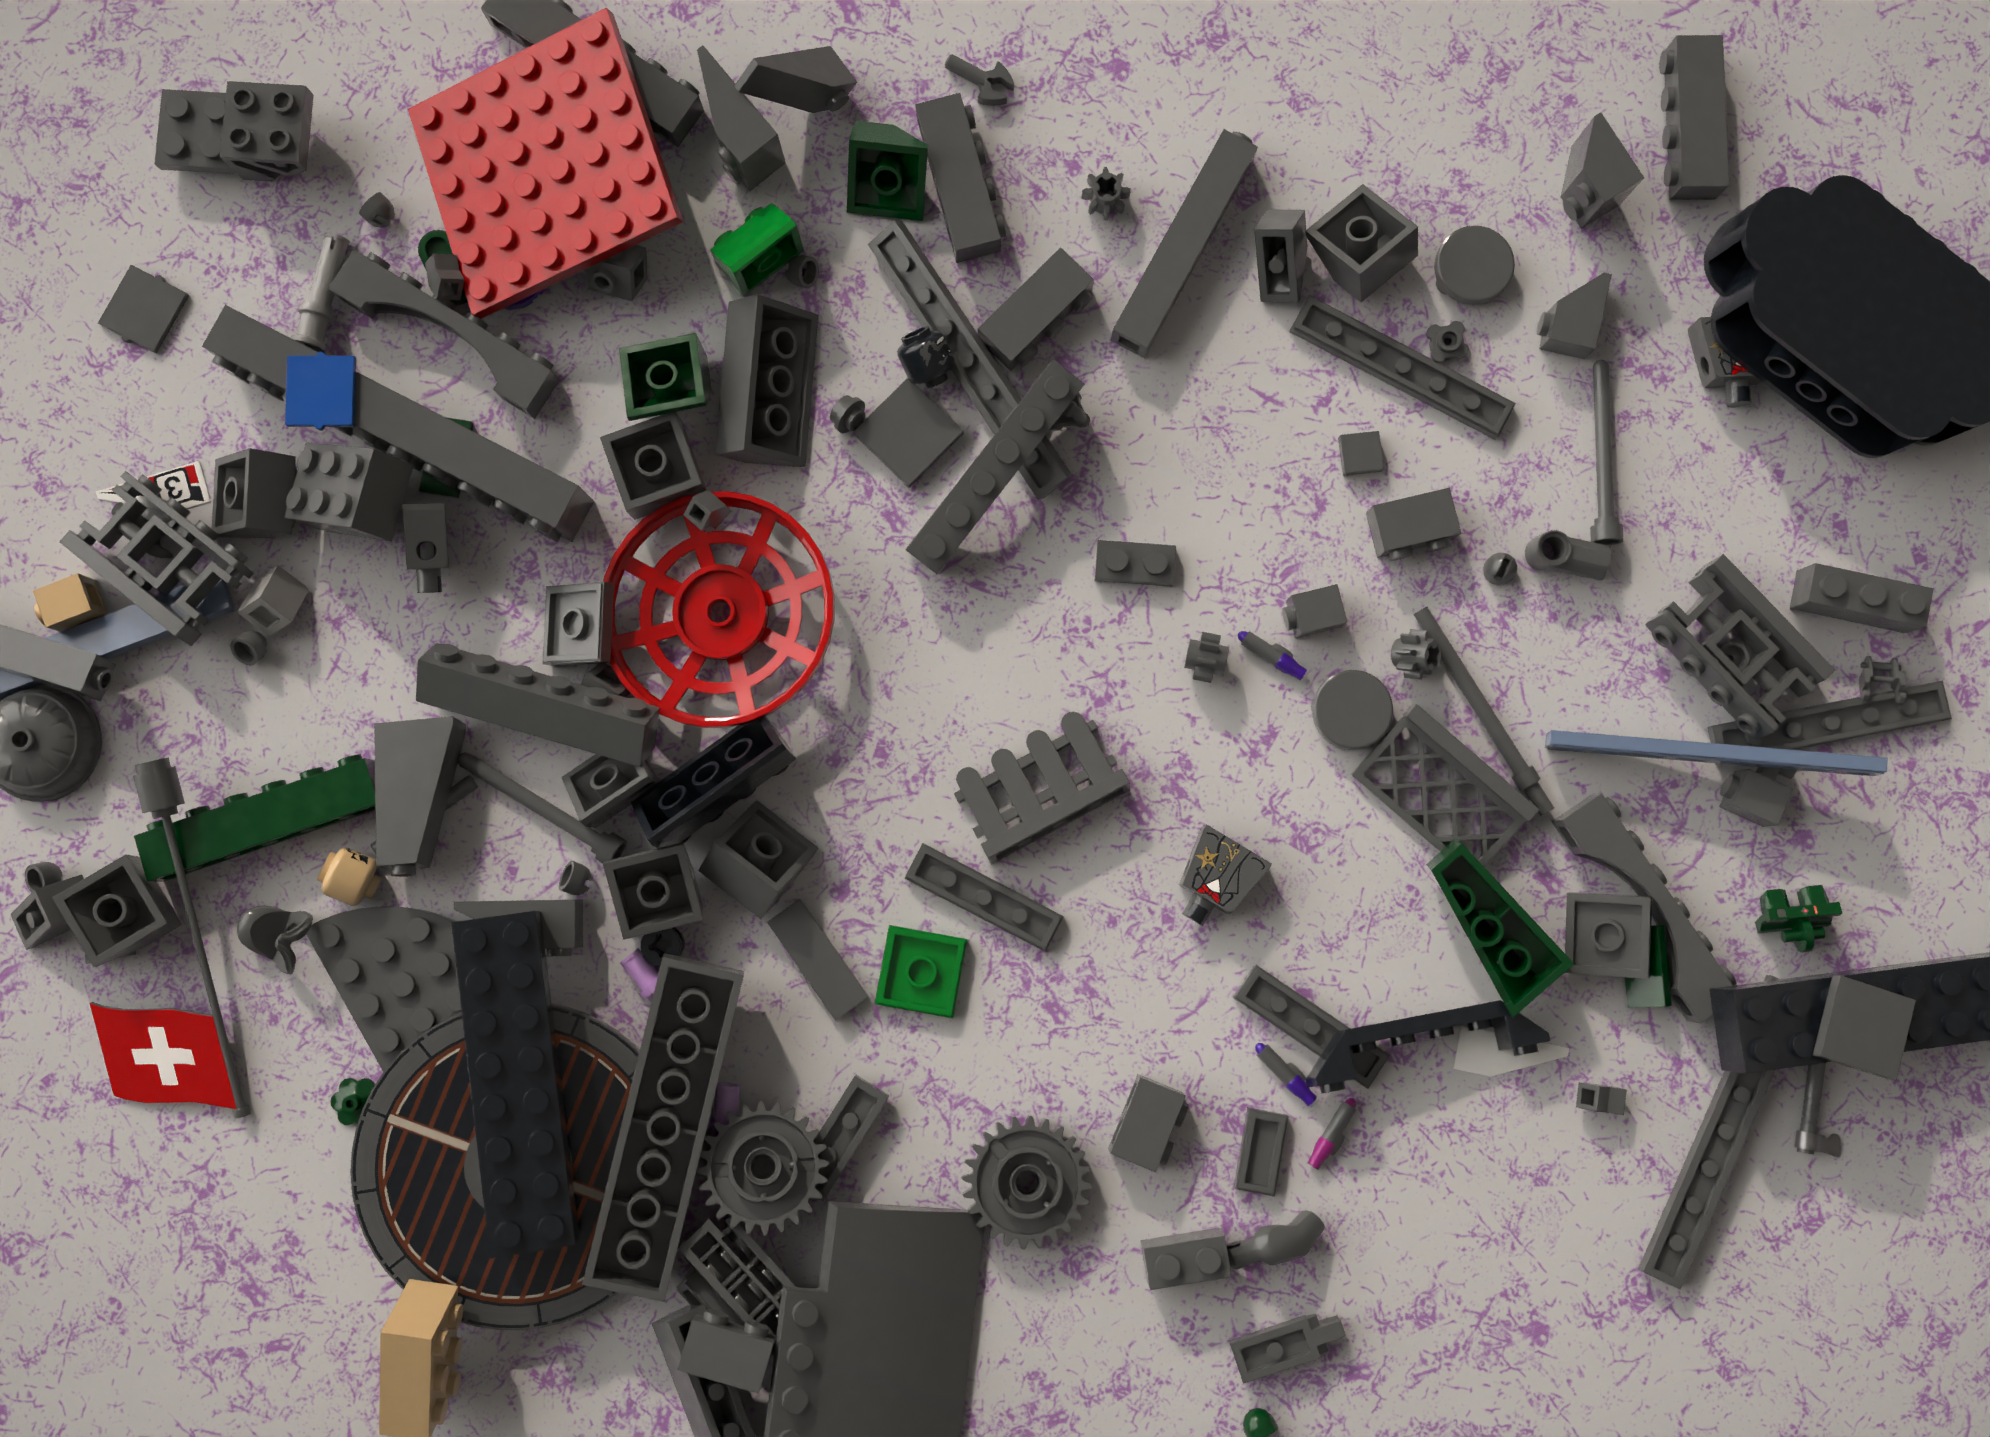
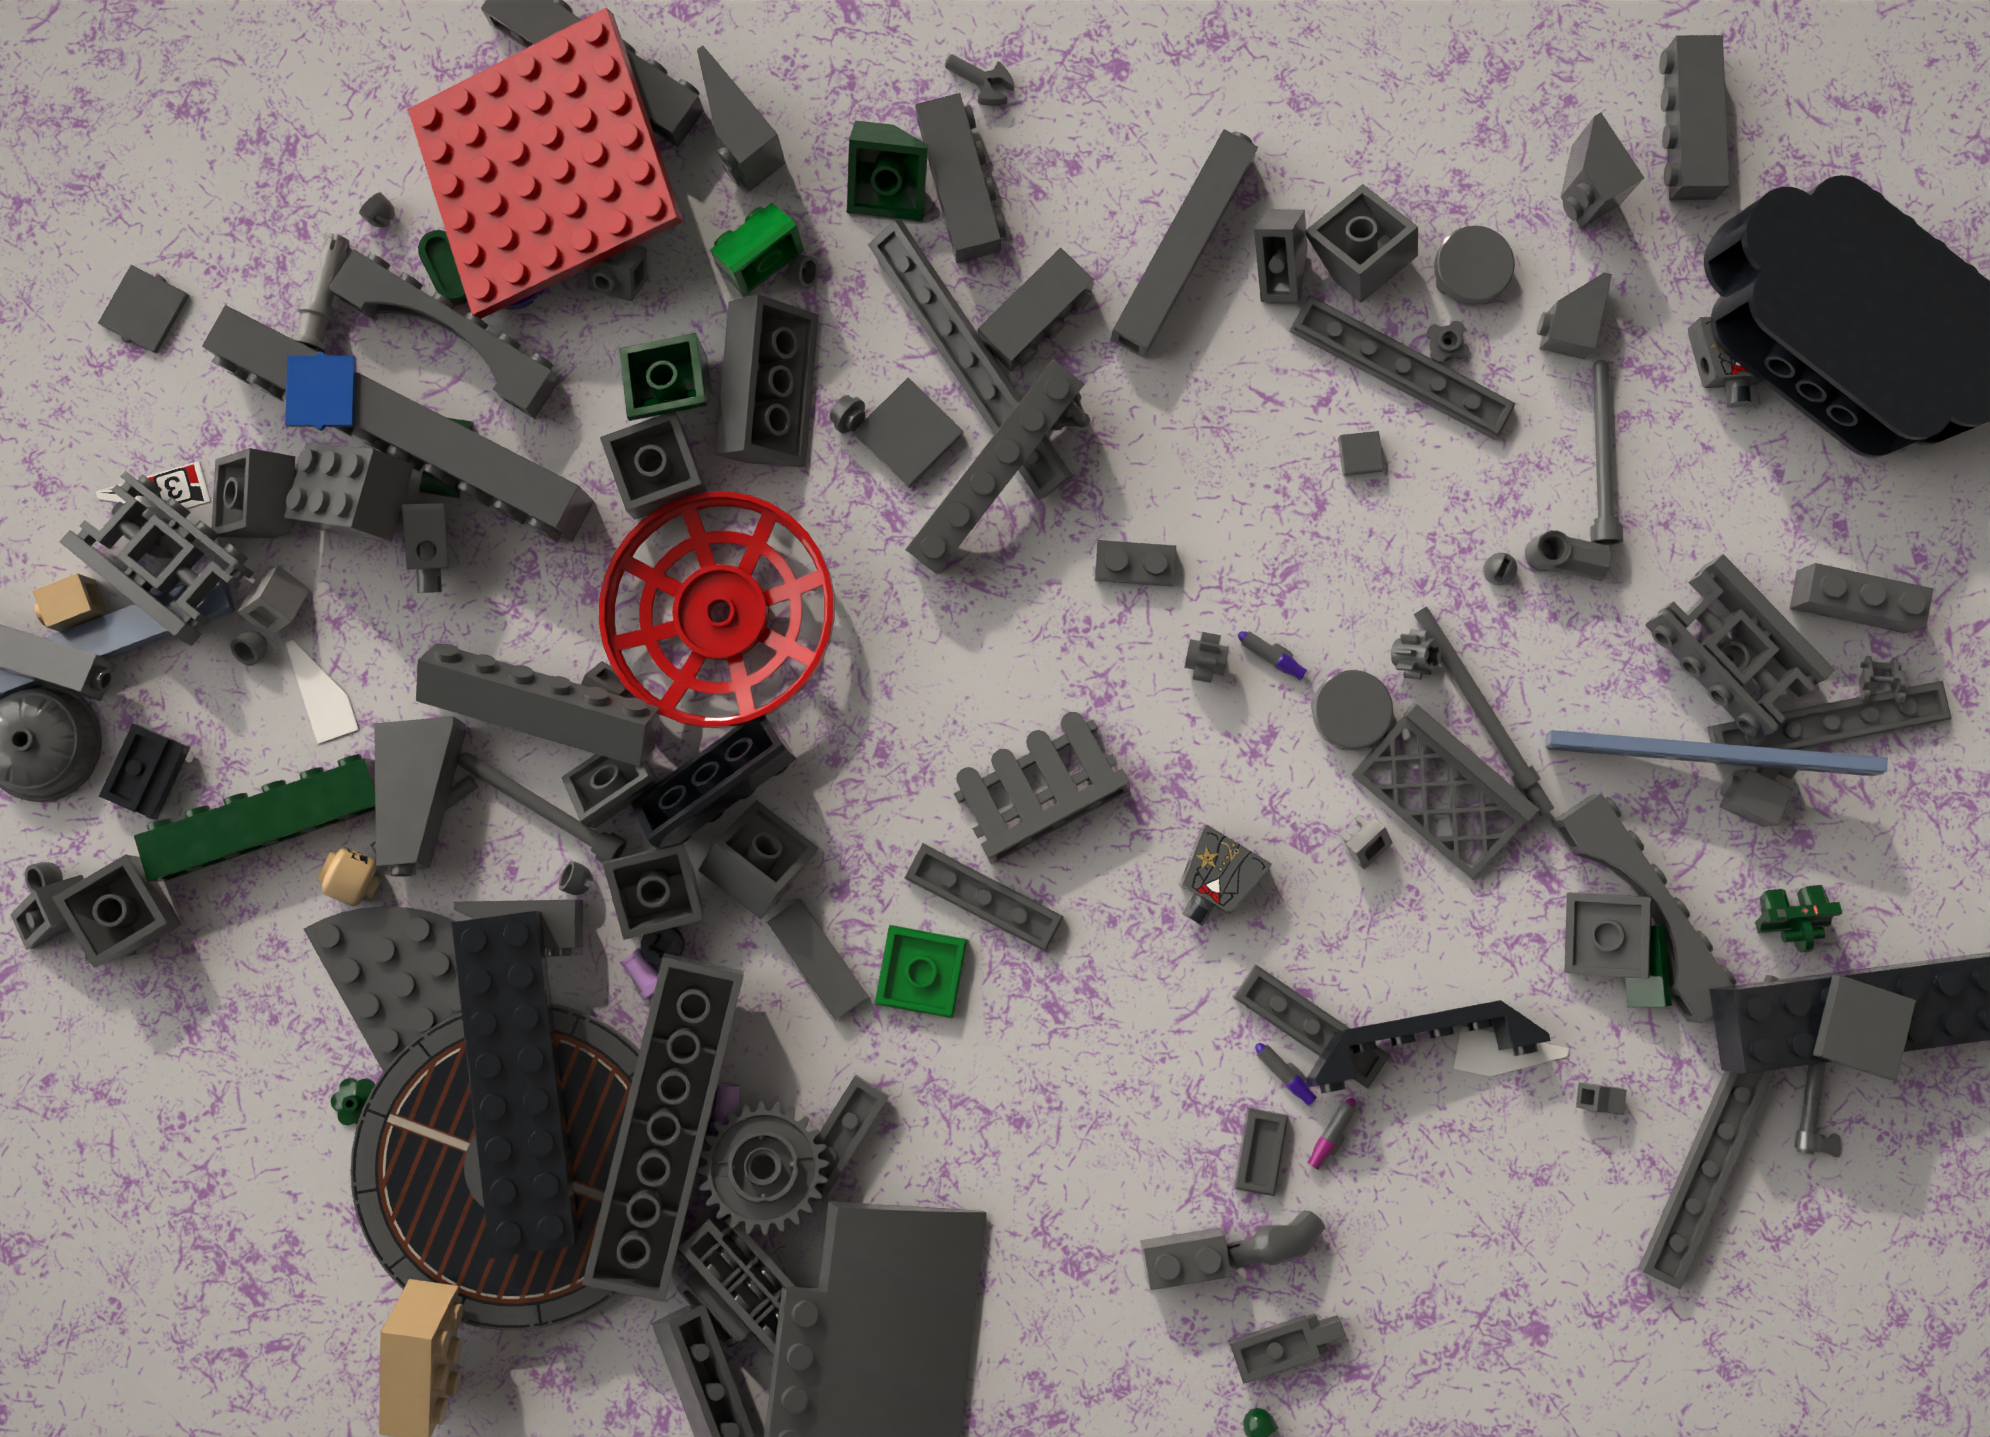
flag [90,757,251,1118] -> none
dark grey piece [154,81,314,182] -> none
dark grey piece [237,905,313,975] -> none
dark grey piece [425,254,465,300] -> none
dark grey tile [542,582,614,666] -> none
dark grey brick [677,1309,776,1394] -> none
dark grey piece [684,490,732,531] -> none
dark grey slope [734,46,857,113] -> none
black head [897,326,955,388] -> none
dark grey gear [961,1115,1092,1250] -> none
dark grey gear [1081,167,1131,220] -> none
dark grey brick [1108,1074,1189,1172] -> none
dark grey brick [1282,584,1347,639] -> none
dark grey brick [1366,487,1461,561] -> none
dark green wedge [1426,838,1574,1018] -> none
none -> black plate [98,723,191,820]
none -> white sticker [285,640,359,744]
none -> tile [1339,815,1393,869]

